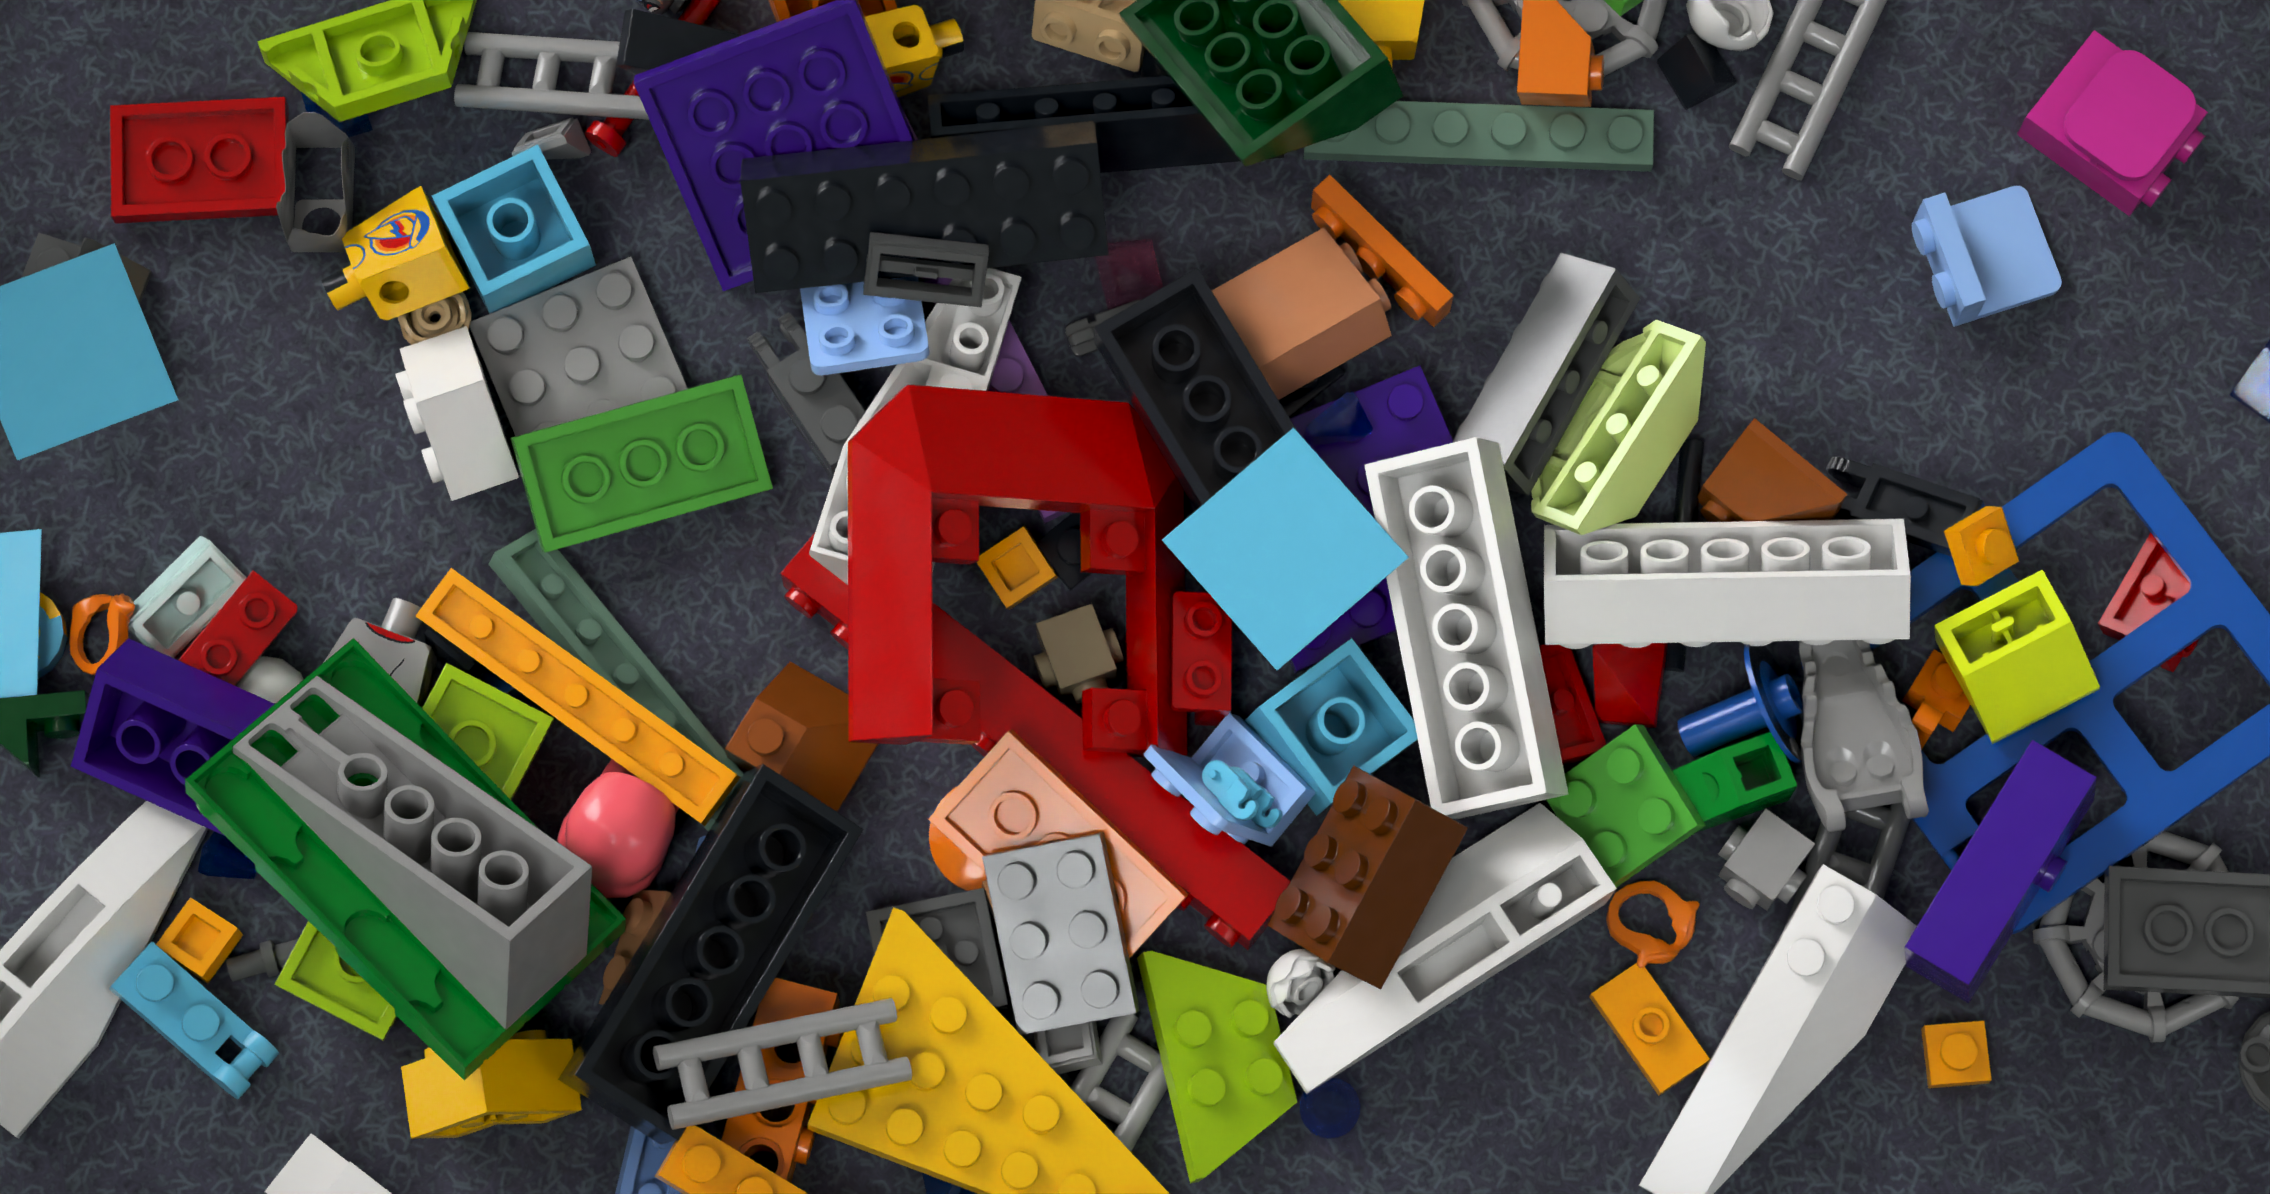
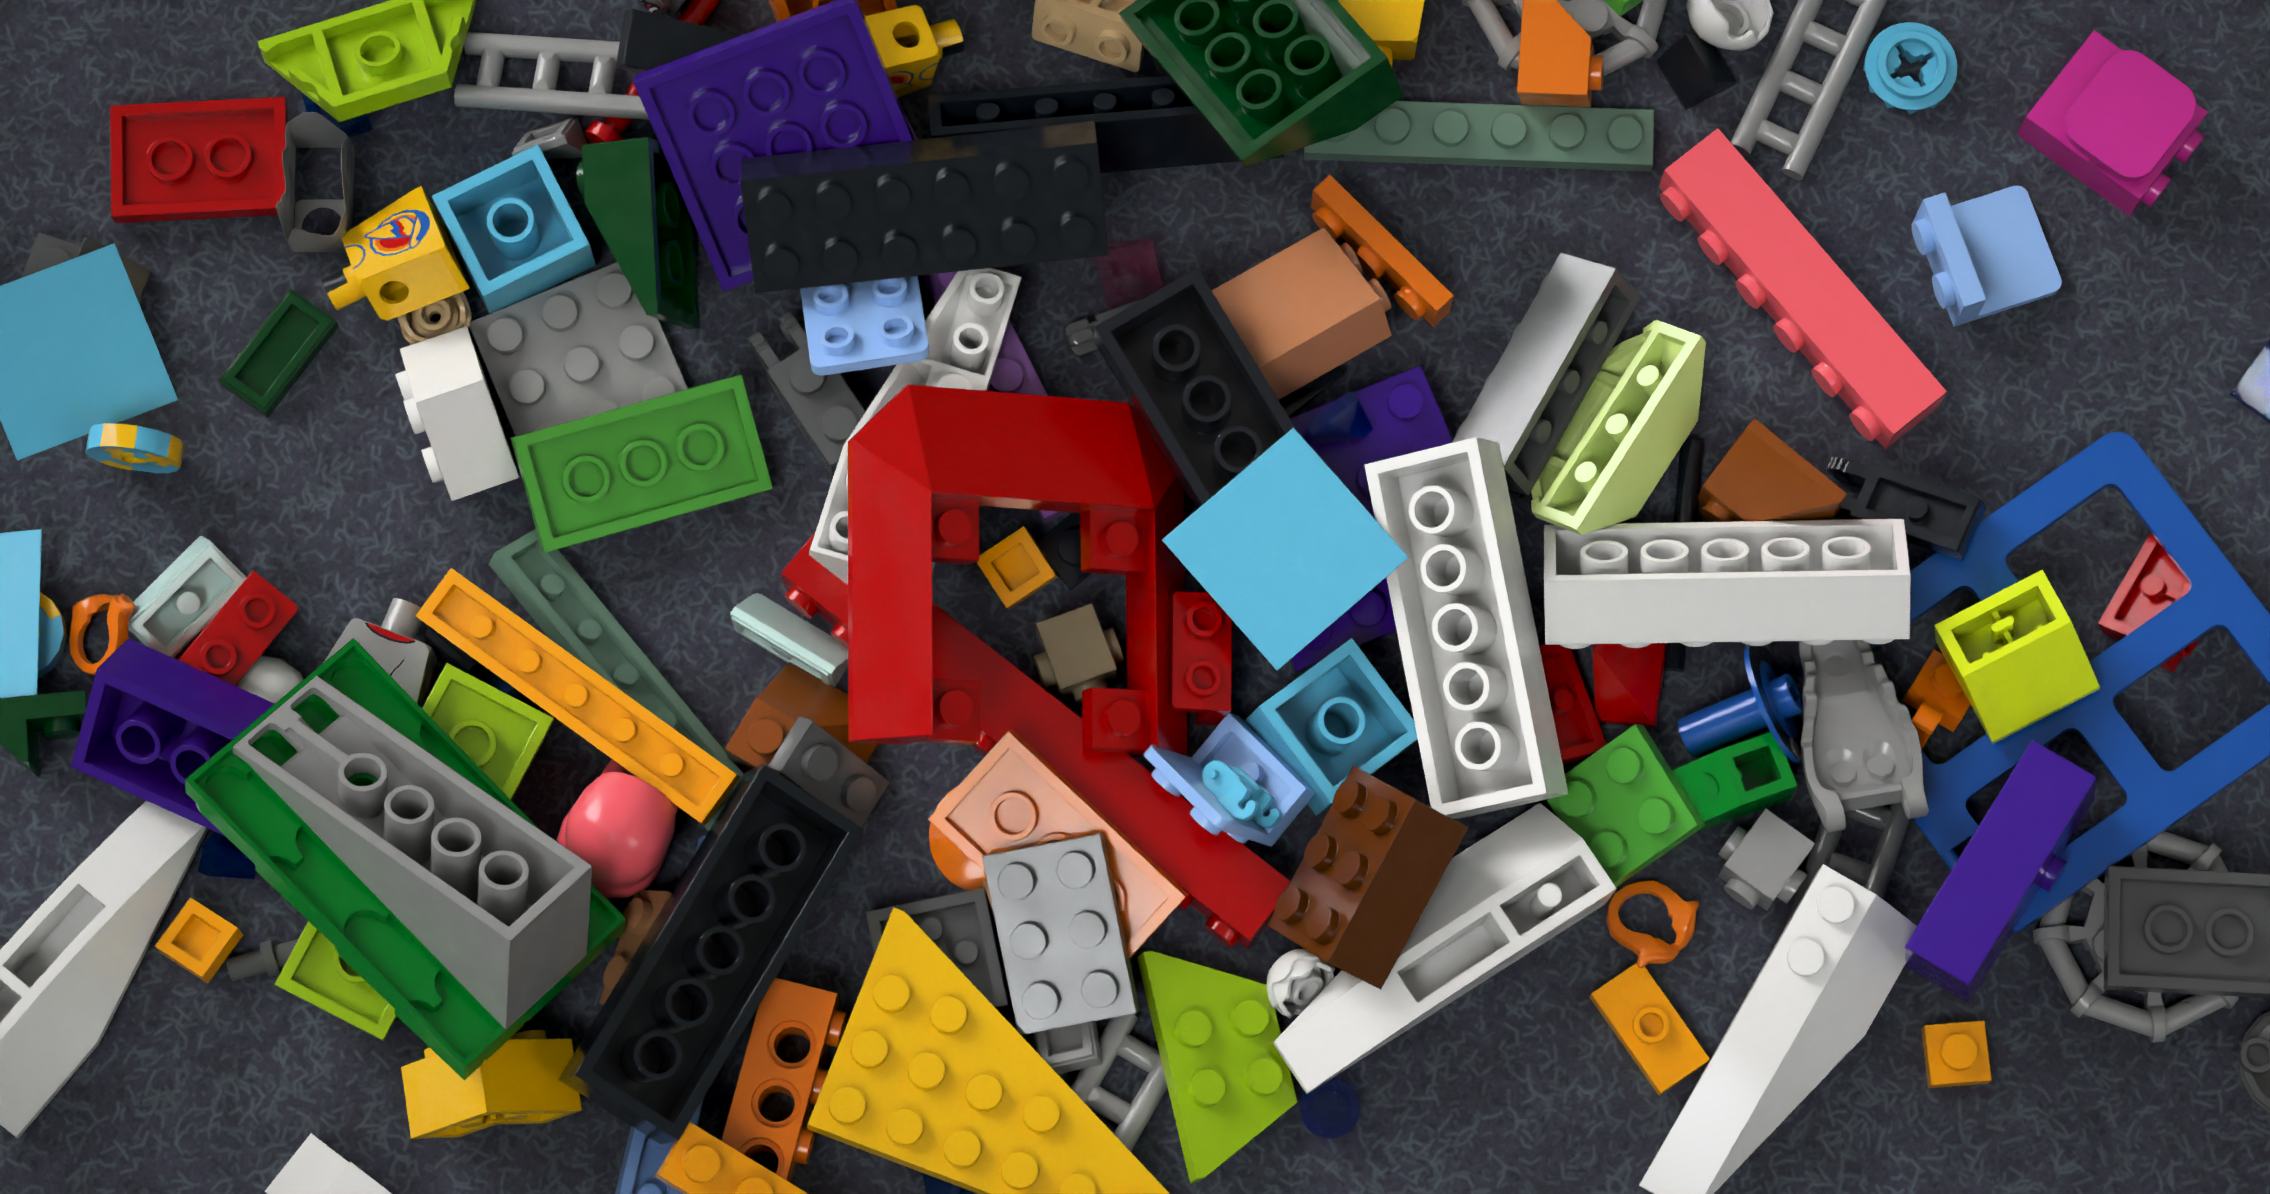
medium azure plate [109,941,279,1099] -> none
light grey bar [653,998,912,1130] -> none
dark grey tile [863,232,989,307] -> none
light orange plate [1944,506,2019,586] -> none
none -> piece [86,423,184,473]
none -> dark green tile [218,289,339,418]
none -> dark green slope [576,137,700,329]
none -> light aqua slope [730,593,848,687]
none -> dark grey plate [767,716,890,827]
none -> coral brick [1659,128,1947,449]
none -> medium azure gear [1863,22,1958,115]

